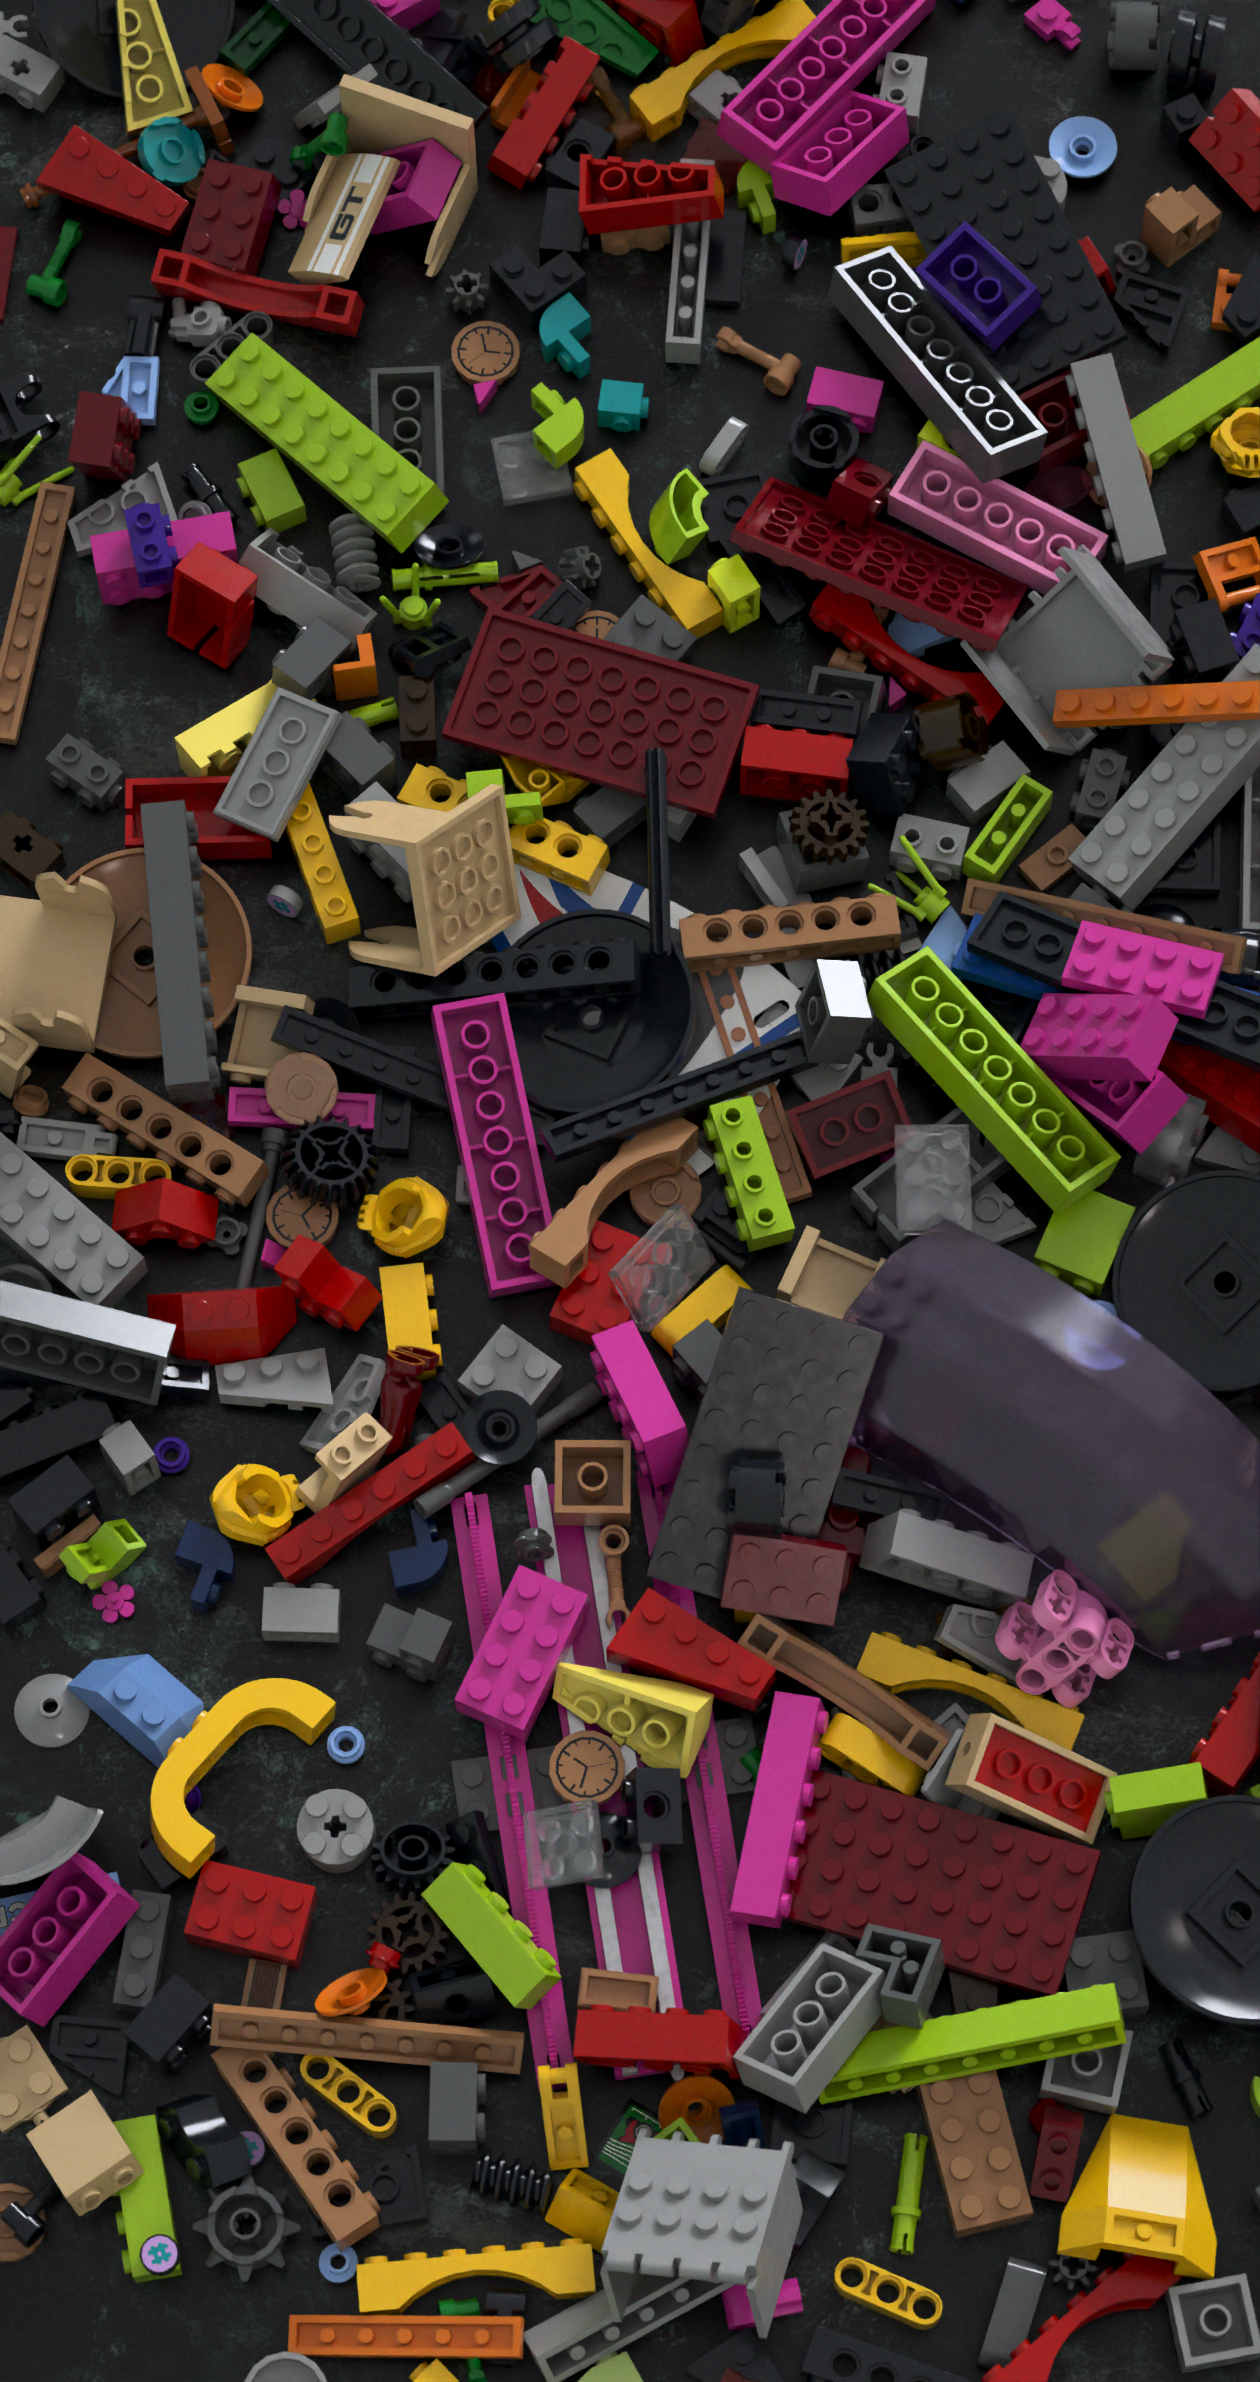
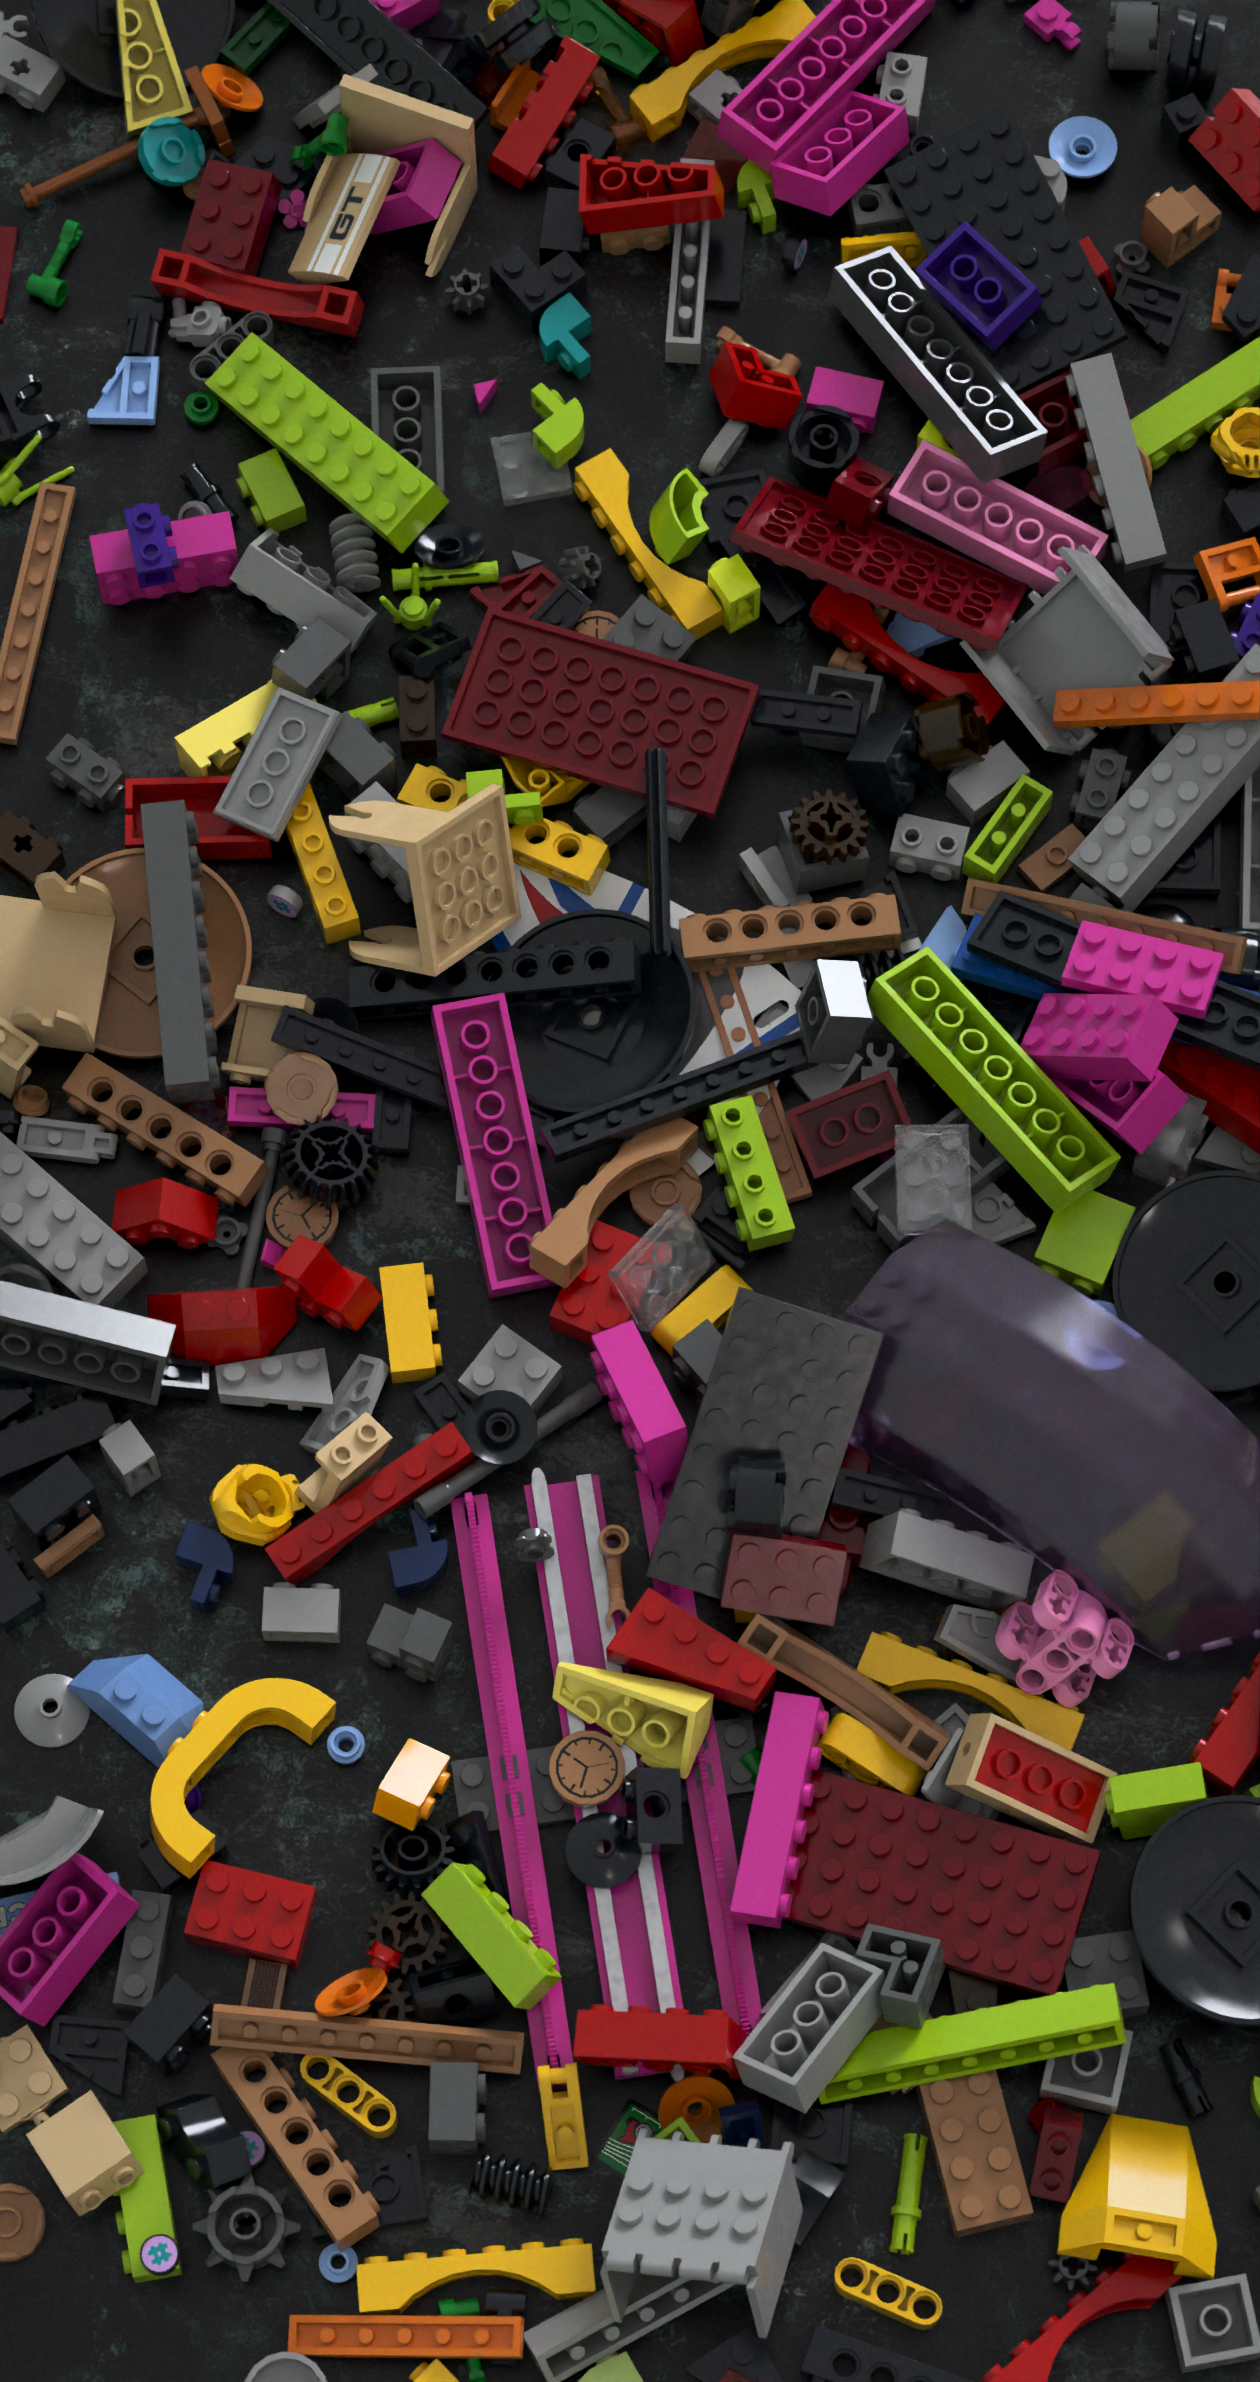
black brick [0,2178,61,2248] -> none
red wedge [36,124,191,238] -> none
lime brick [58,1518,147,1590] -> none
yellow beam [65,1154,173,1200] -> none
light grey wing [67,461,178,558] -> none
dark red brick [68,391,141,483] -> none
dark pink plant [92,1580,135,1623] -> none
dark purple plate [153,1437,190,1474] -> none
red piece [167,542,258,670] -> none
light grey brick [297,1789,376,1873] -> none
orange panel [332,633,379,701] -> none
yellow helmet [356,1176,450,1259] -> none
dark red piece [378,1346,440,1455] -> none
medium nougat tile [451,321,520,386] -> none
dark pink brick [454,1564,590,1741] -> none
clear plate [523,1799,604,1890] -> none
yellow panel [545,2168,619,2254] -> none
medium nougat brick [554,1440,631,1526] -> none
medium nougat tile [577,1967,659,2013] -> none
teal brick [598,379,650,432] -> none
dark pink piece [721,2278,803,2330] -> none
red brick [740,724,853,802] -> none
tan panel [777,1225,892,1326] -> none
lime plant [868,835,951,924] -> none
dark pink piece [887,676,907,714] -> none
dark grey beam [977,2256,1048,2370] -> none
none -> brick [372,1738,451,1831]
none -> red brick [708,342,803,430]

